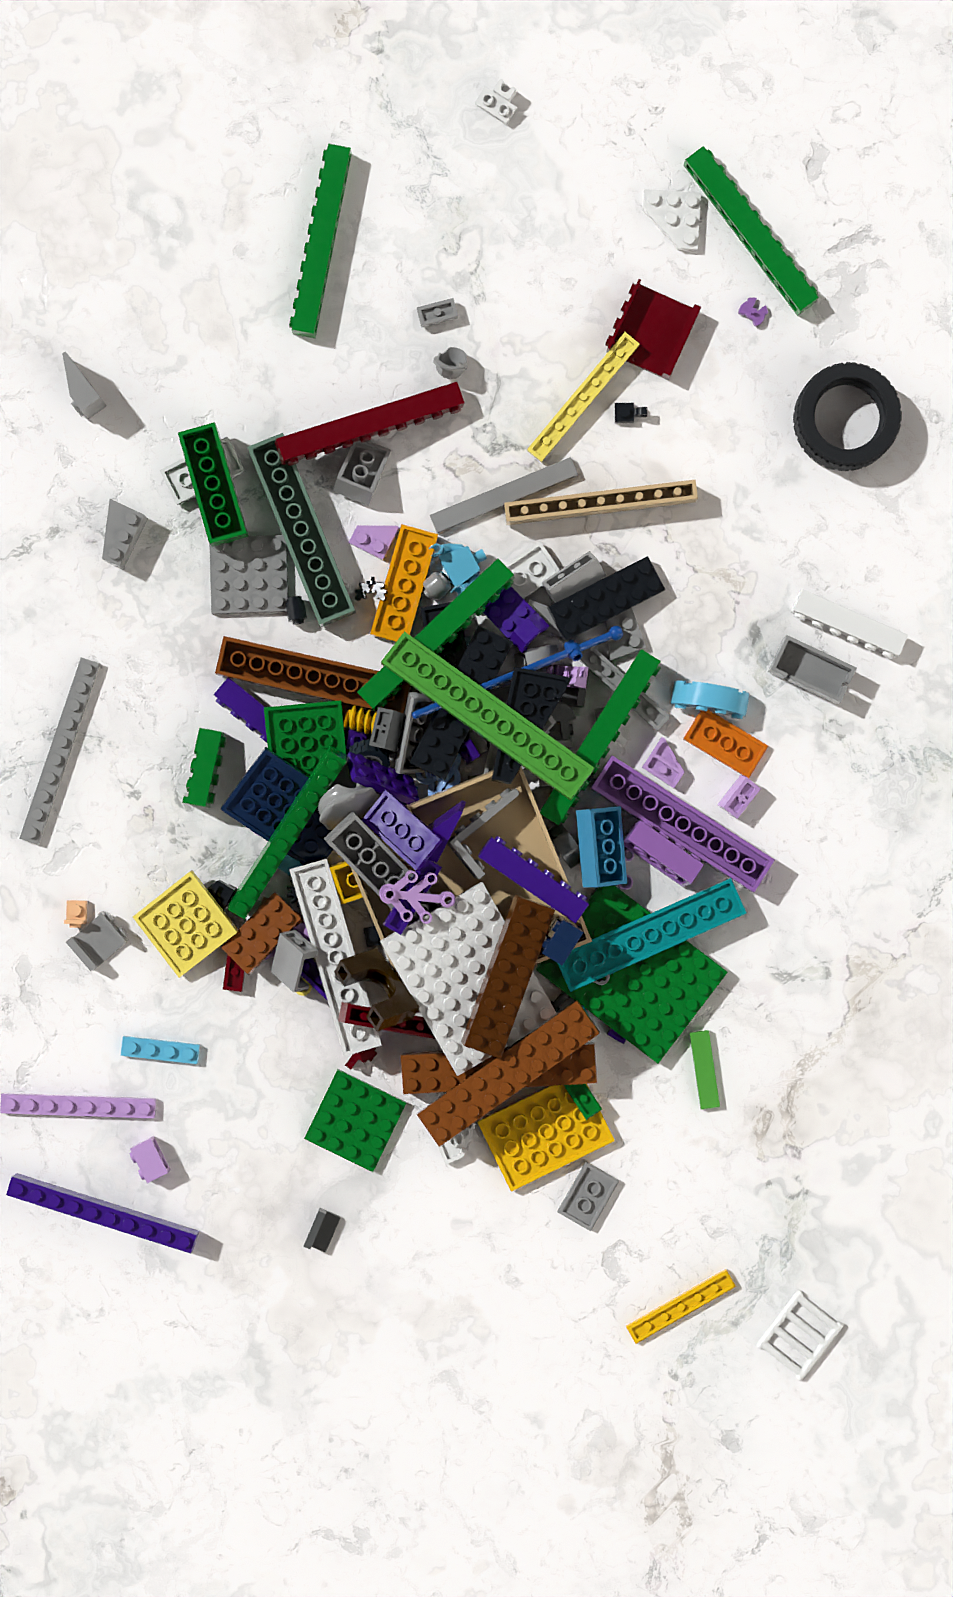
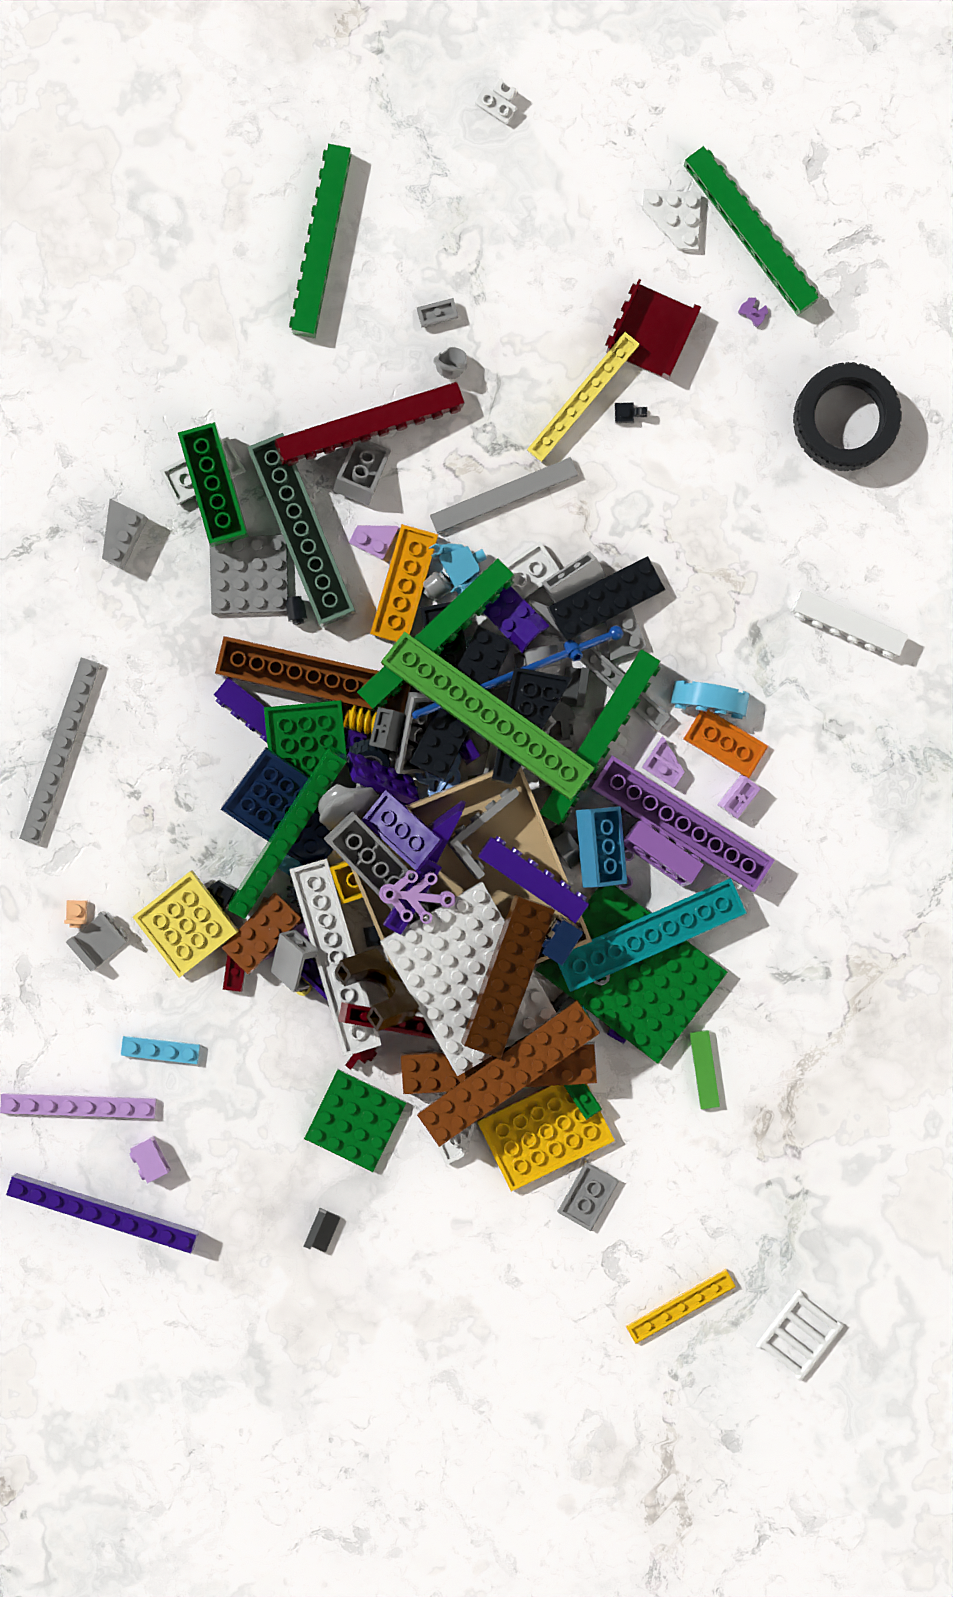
light grey slope [62,351,107,419] -> none
green wedge [182,728,227,808] -> none
animal [355,577,388,602] -> none
tan brick [504,479,698,525] -> none
lavender hinge [547,665,589,688] -> none
light grey piece [768,635,857,704] -> none

